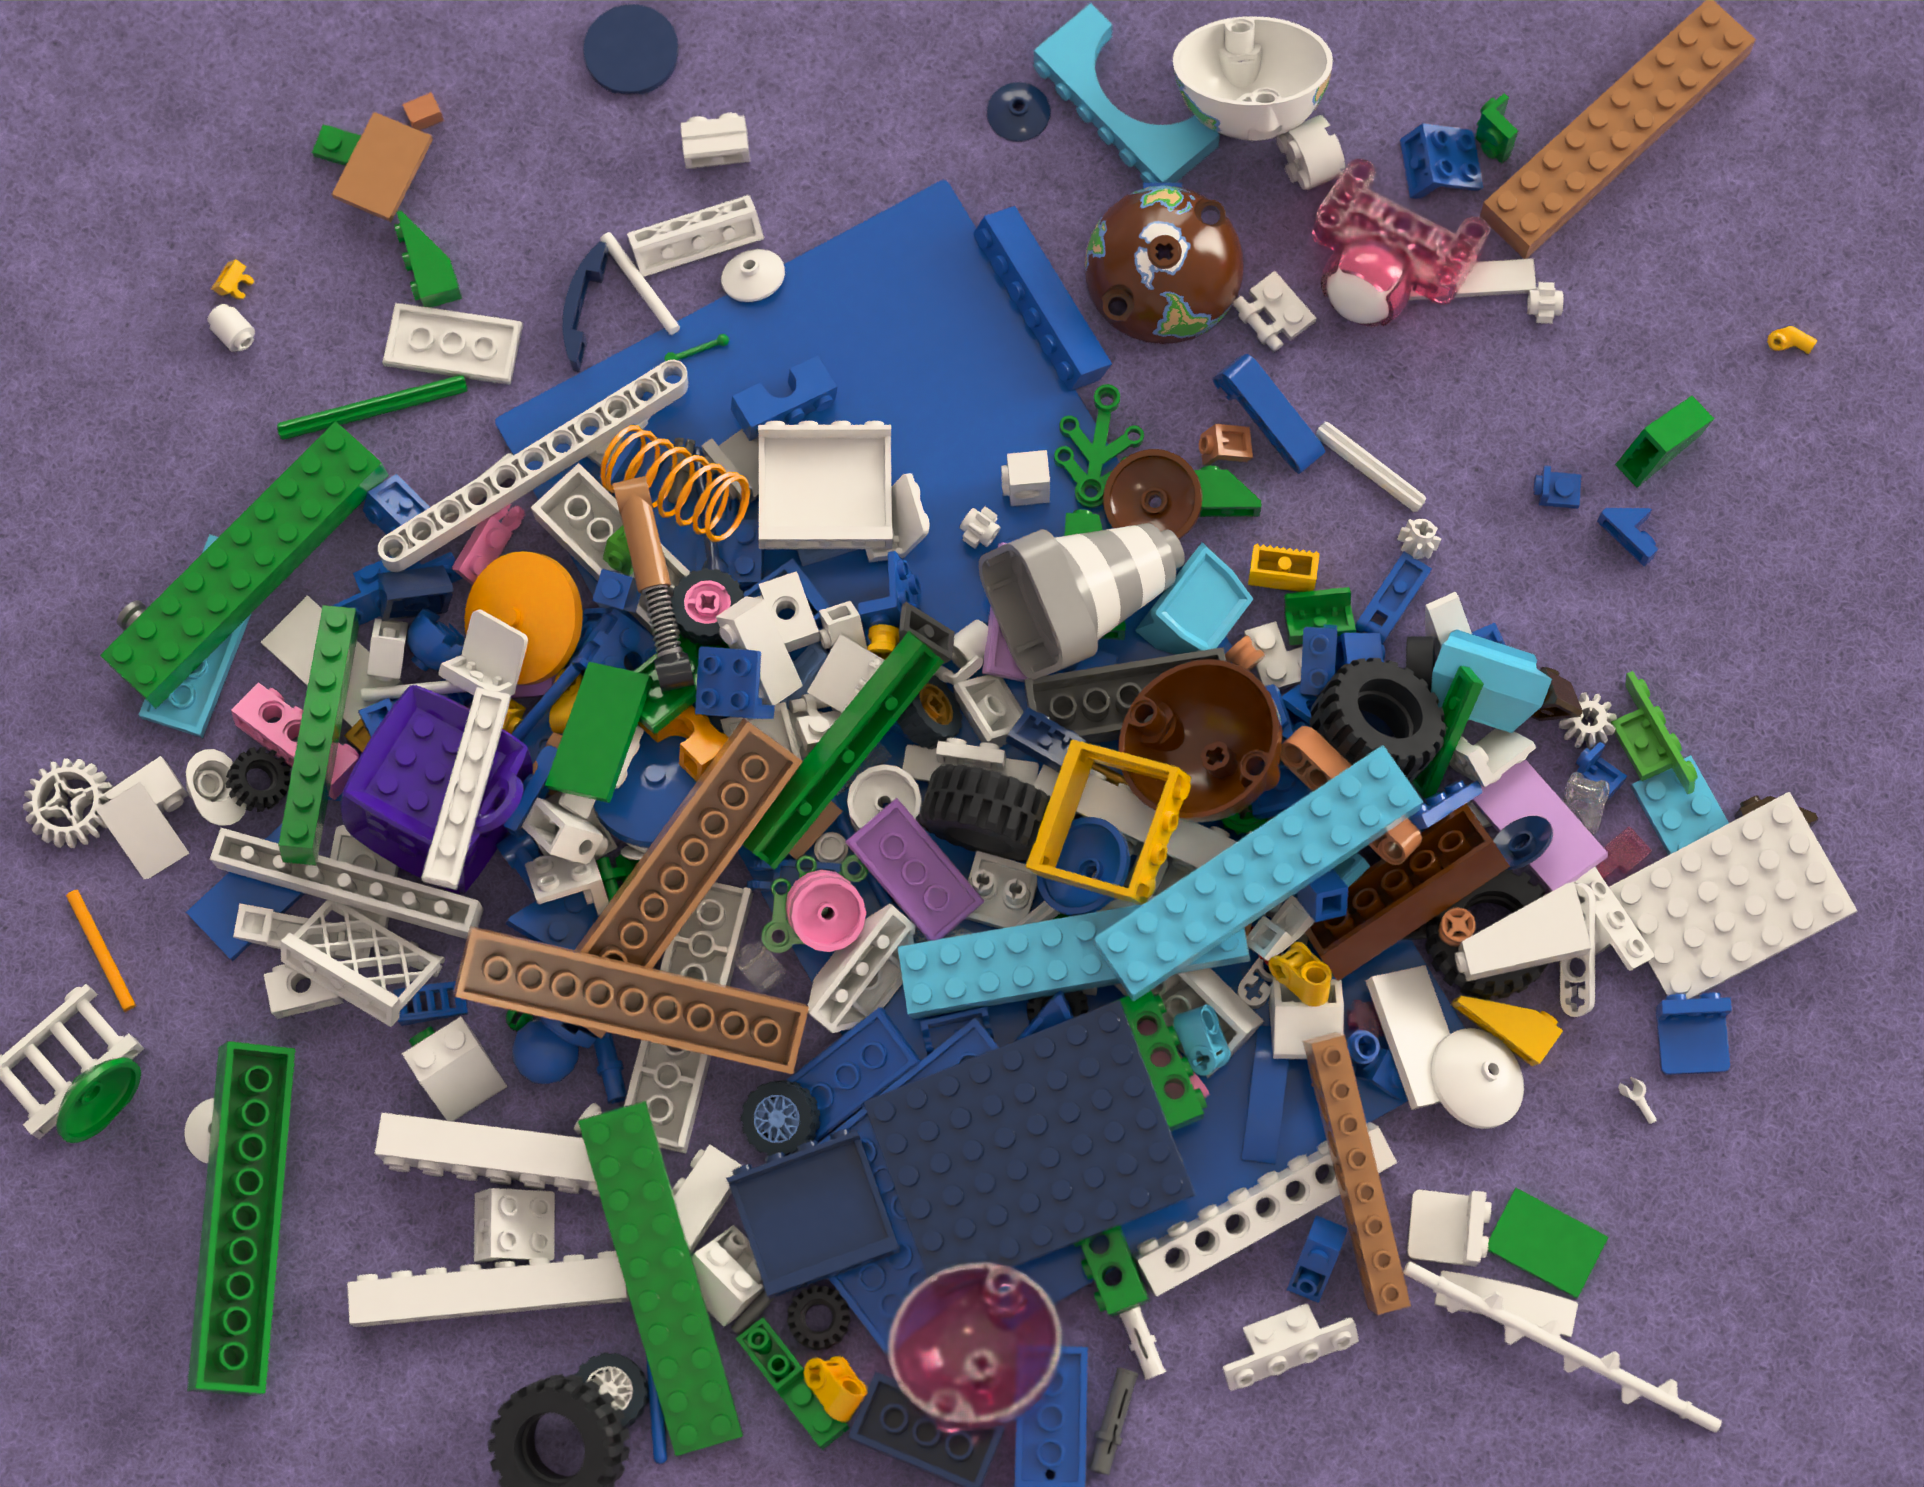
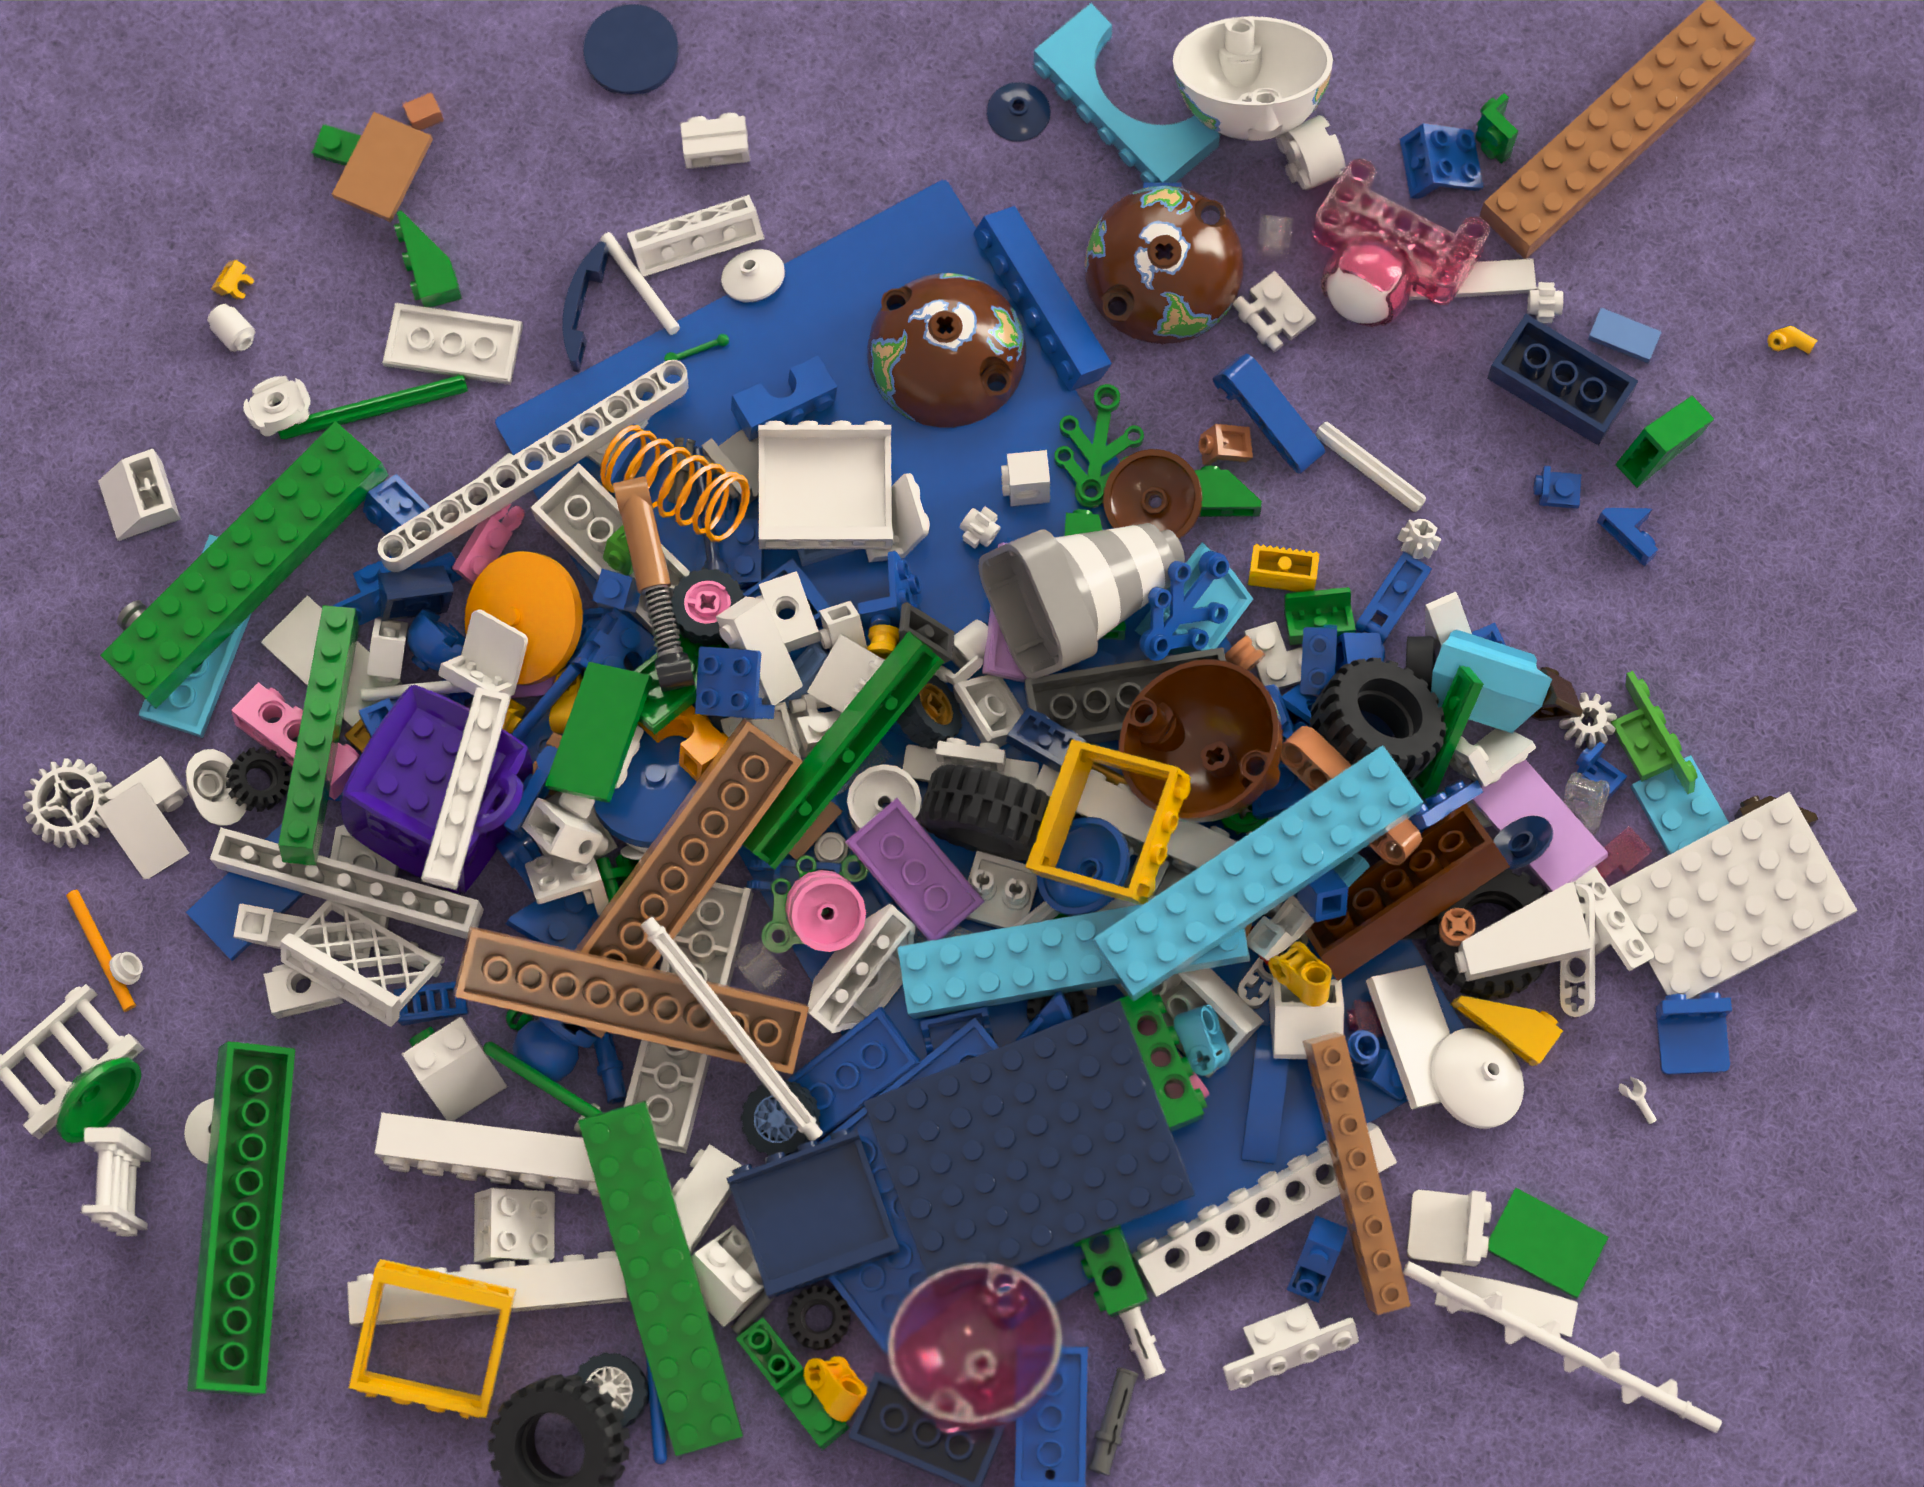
none -> white fence [81,1128,151,1236]
none -> white slope [98,449,181,541]
none -> white plate [109,952,143,985]
none -> white plate [244,376,310,436]
none -> yellow window [349,1259,516,1419]
none -> green piece [483,1041,603,1118]
none -> white piece [640,916,823,1141]
none -> reddish brown piece [867,273,1026,427]
none -> blue plant [1139,551,1229,661]
none -> clear brick [1255,214,1293,262]
none -> dark blue brick [1487,314,1638,446]
none -> medium blue tile [1588,308,1661,363]

